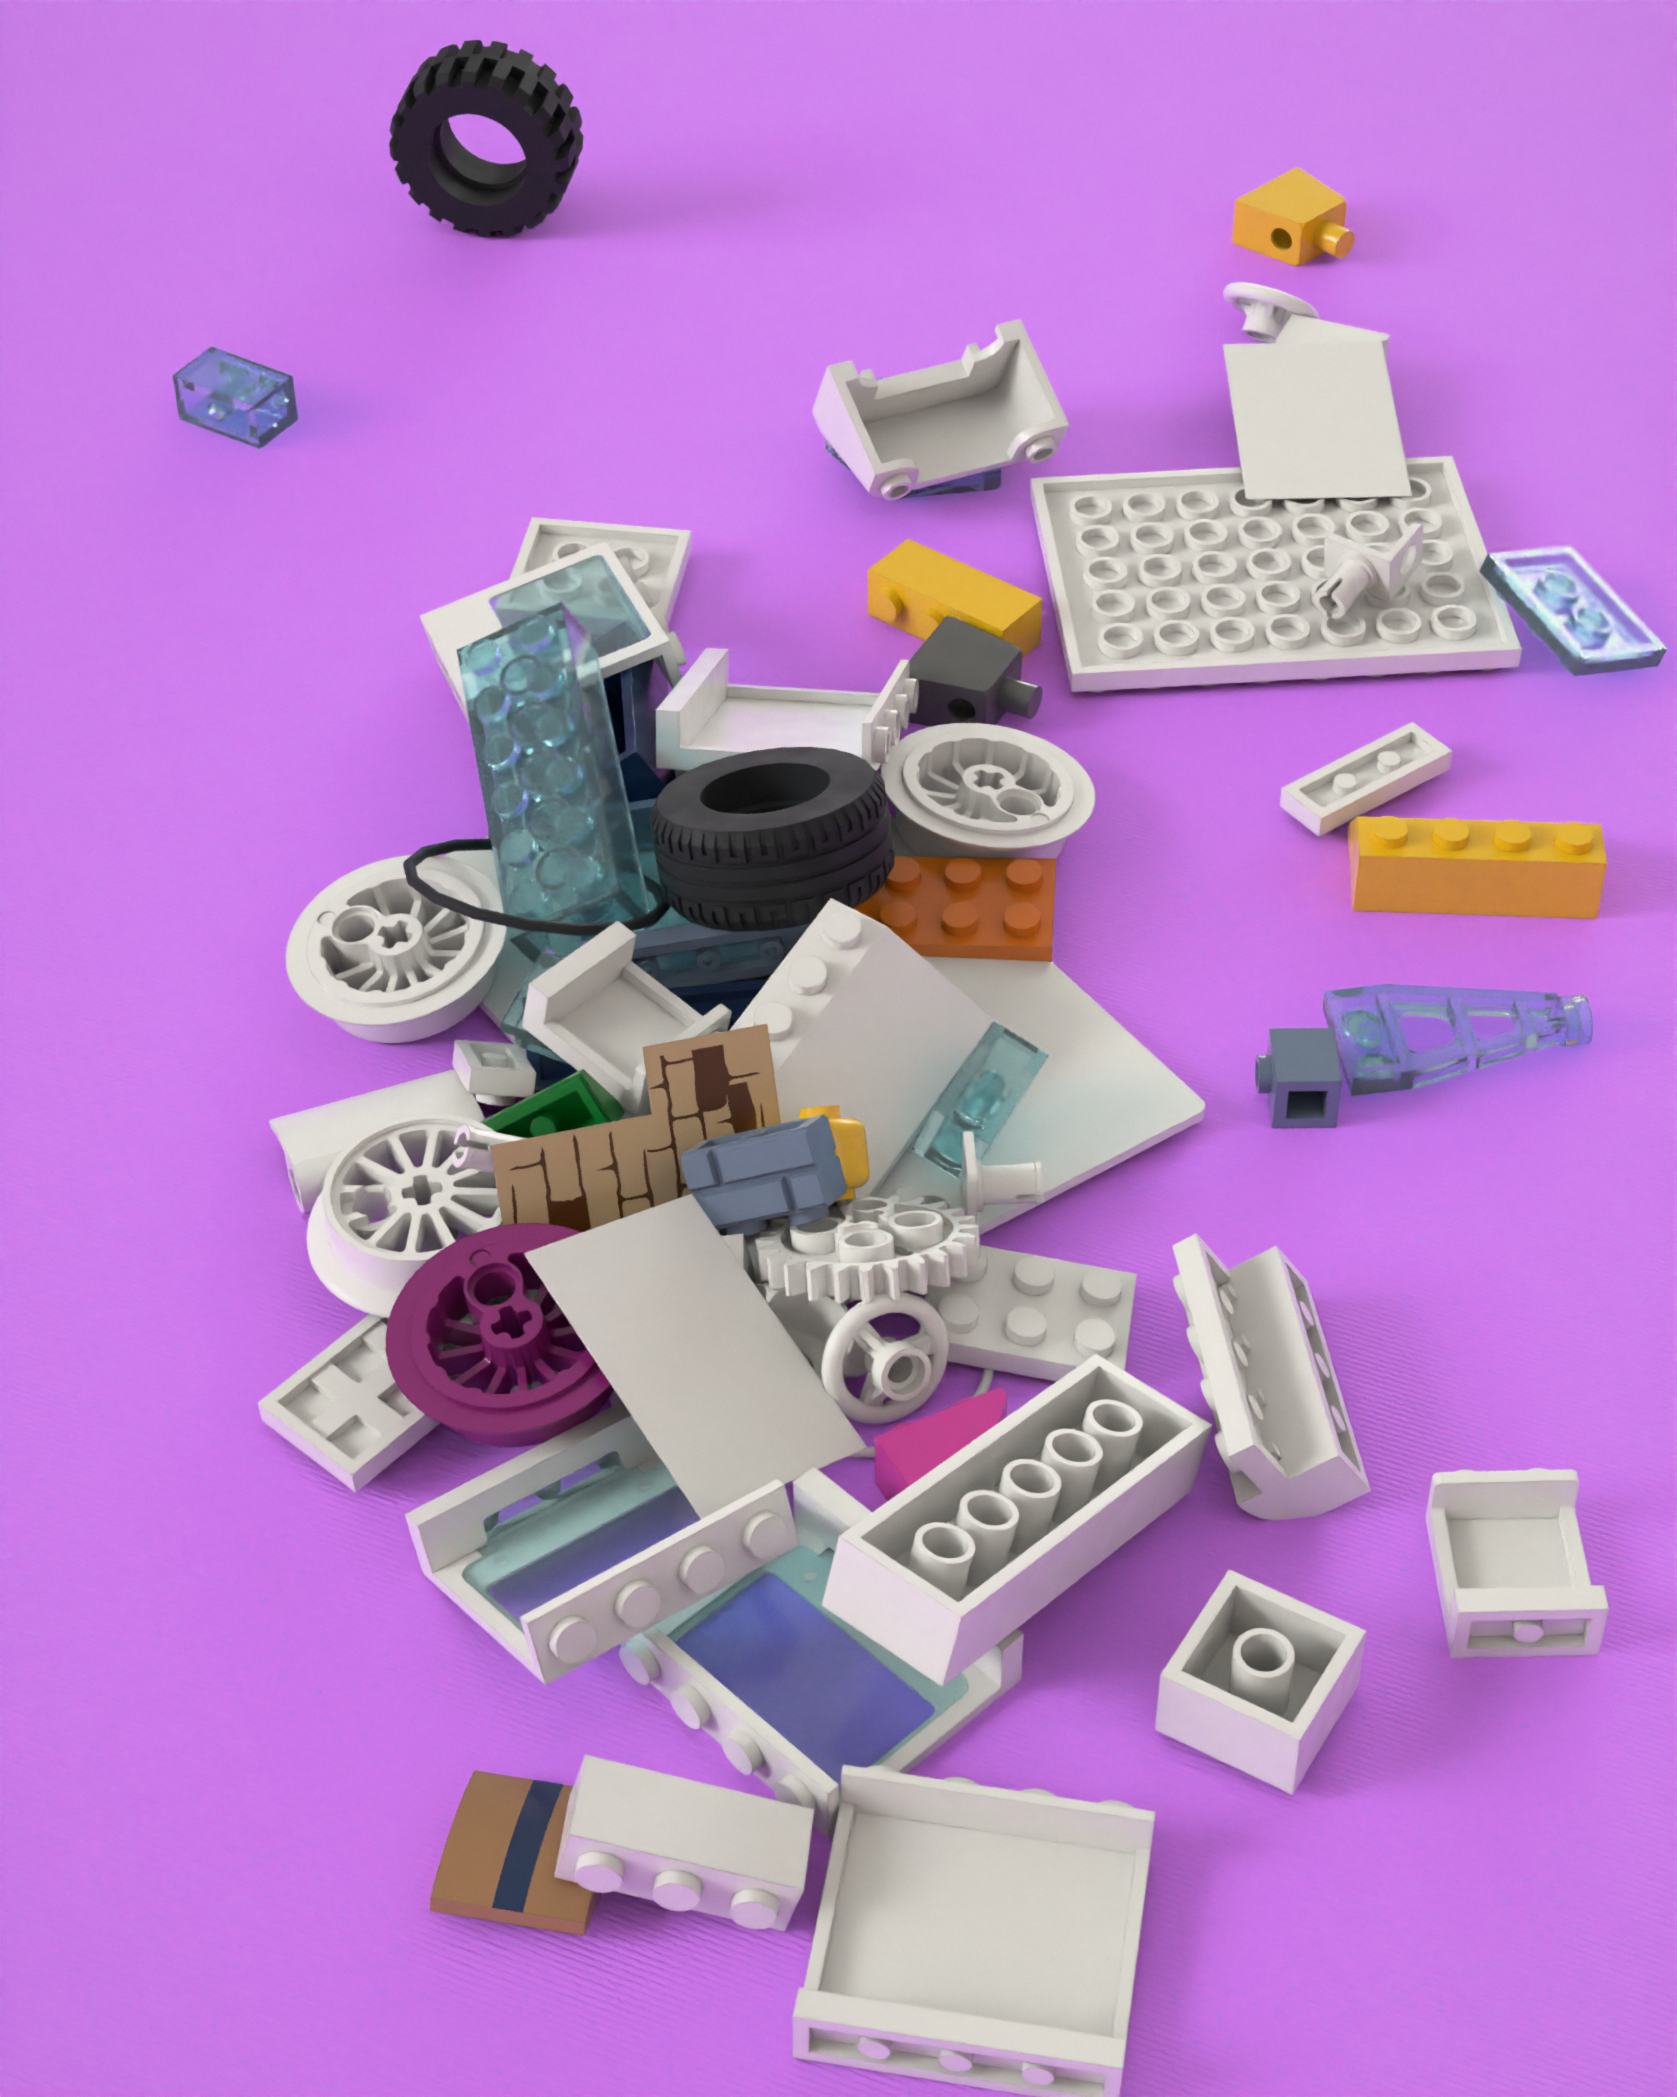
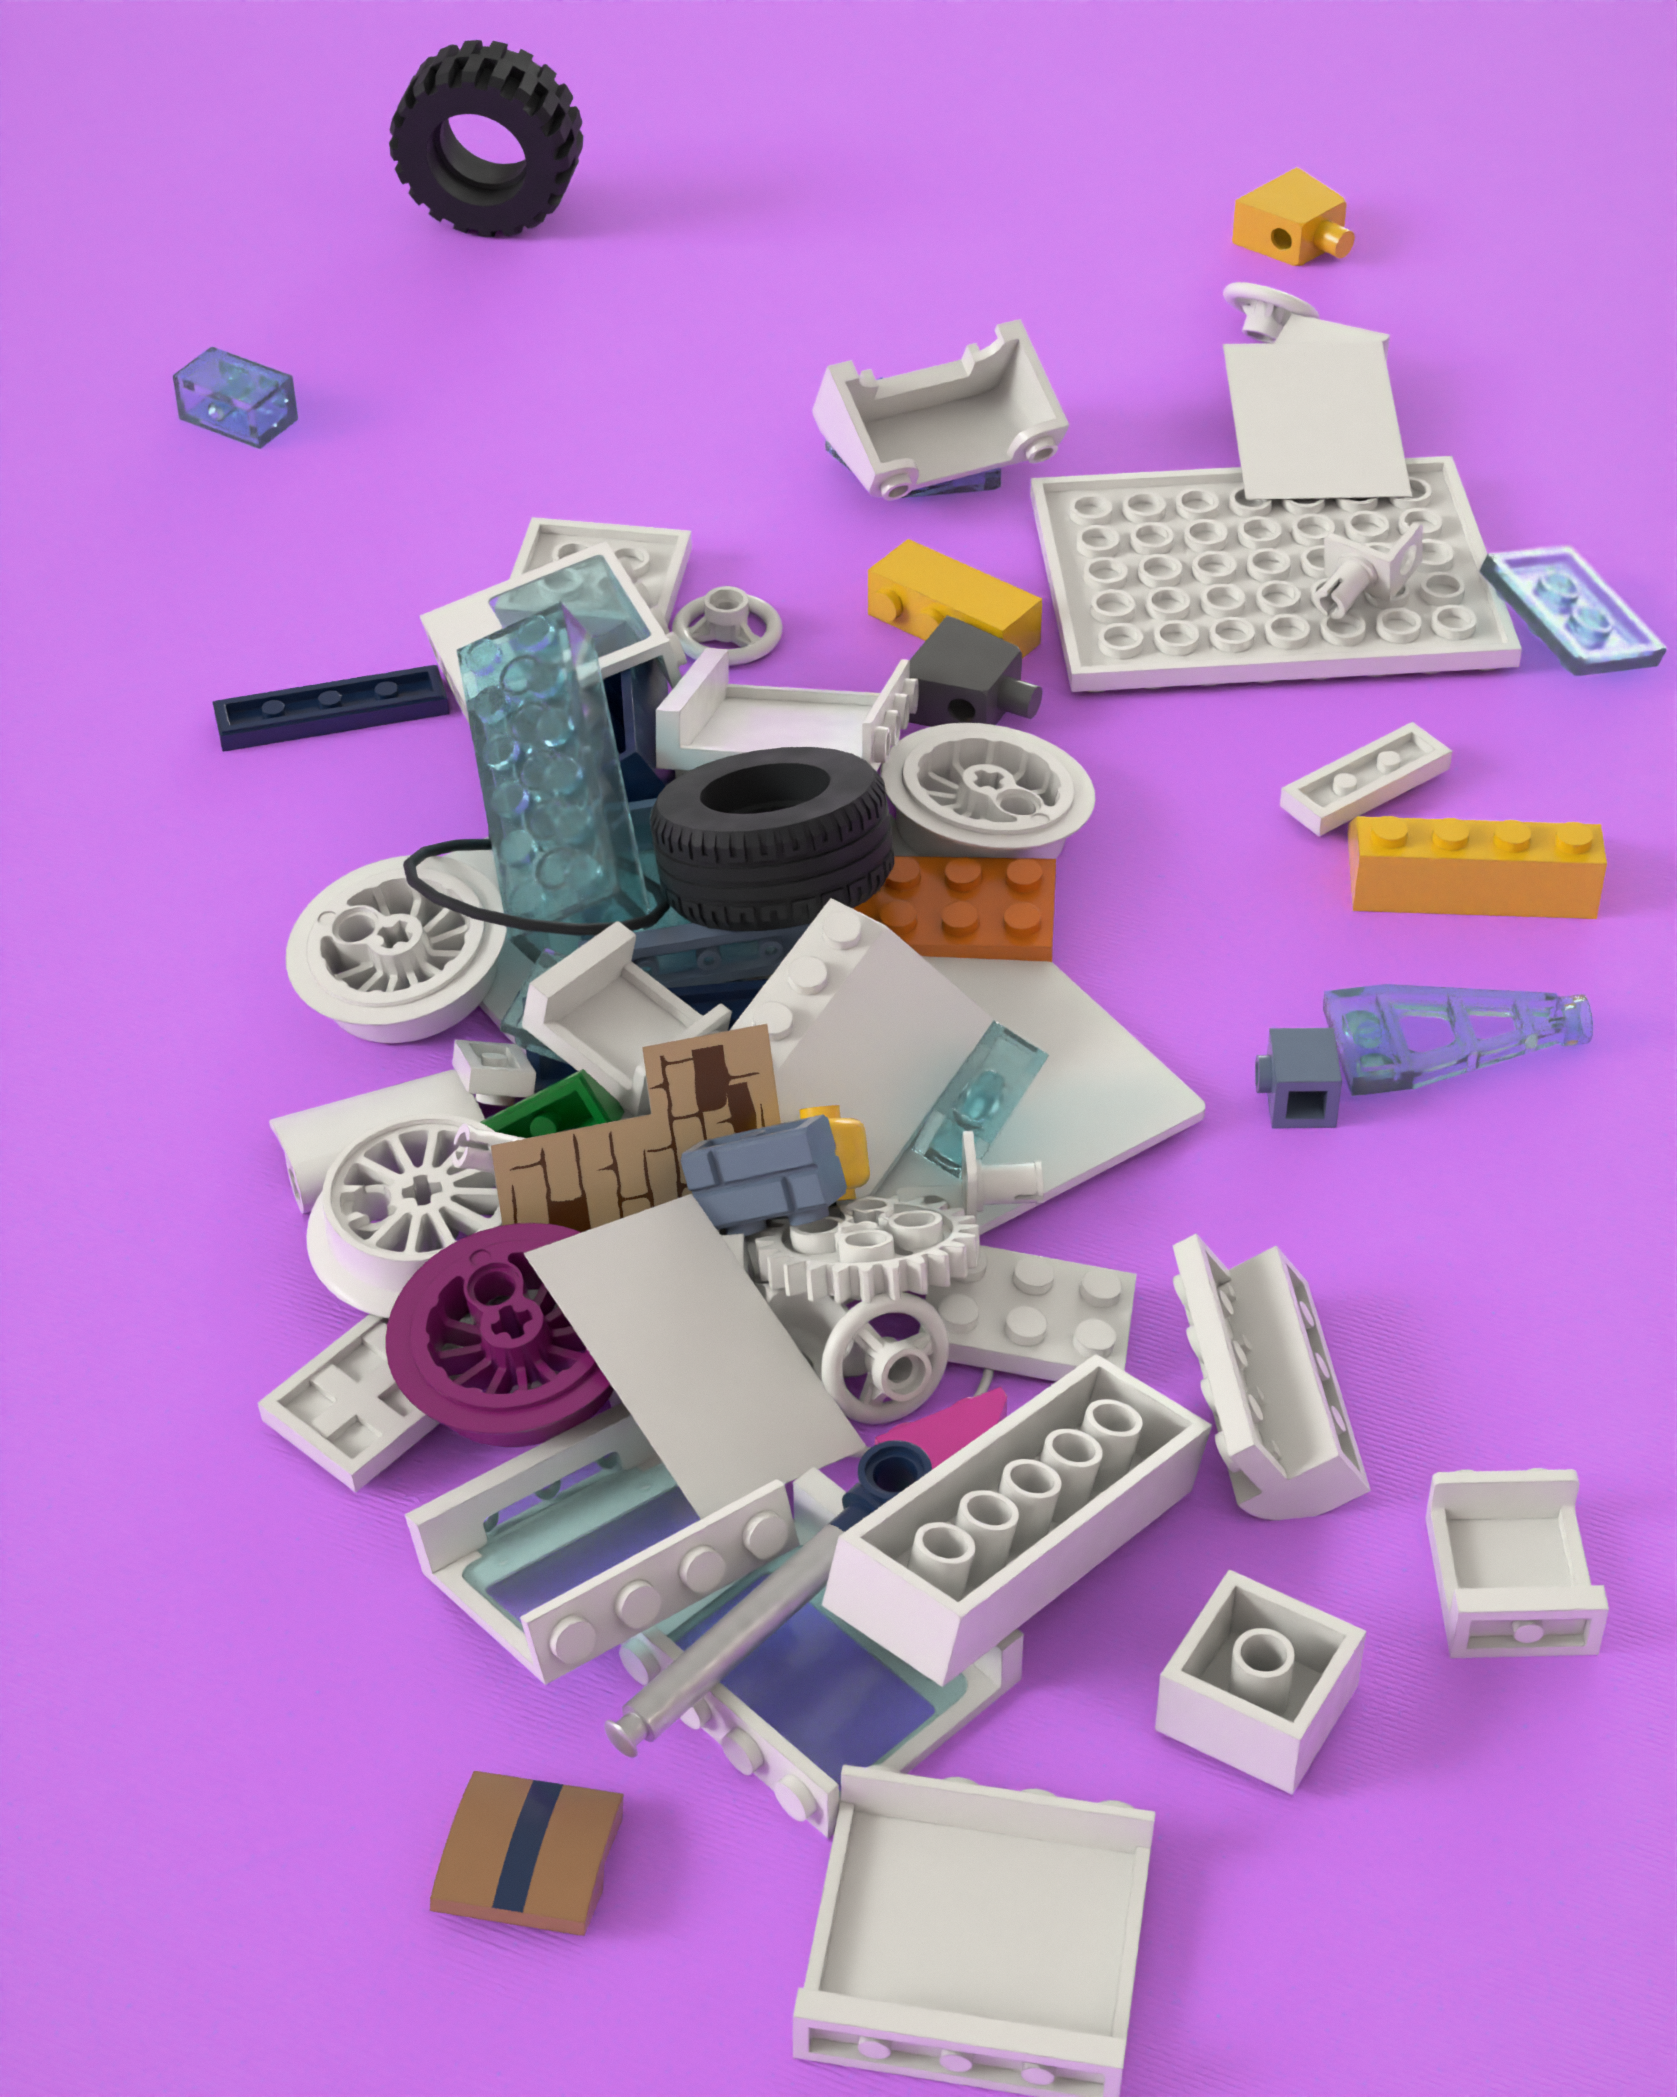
white brick [554,1755,814,1932] -> none
none -> dark blue tile [212,665,449,752]
none -> flat silver piece [604,1440,932,1758]
none -> white piece [672,586,783,666]

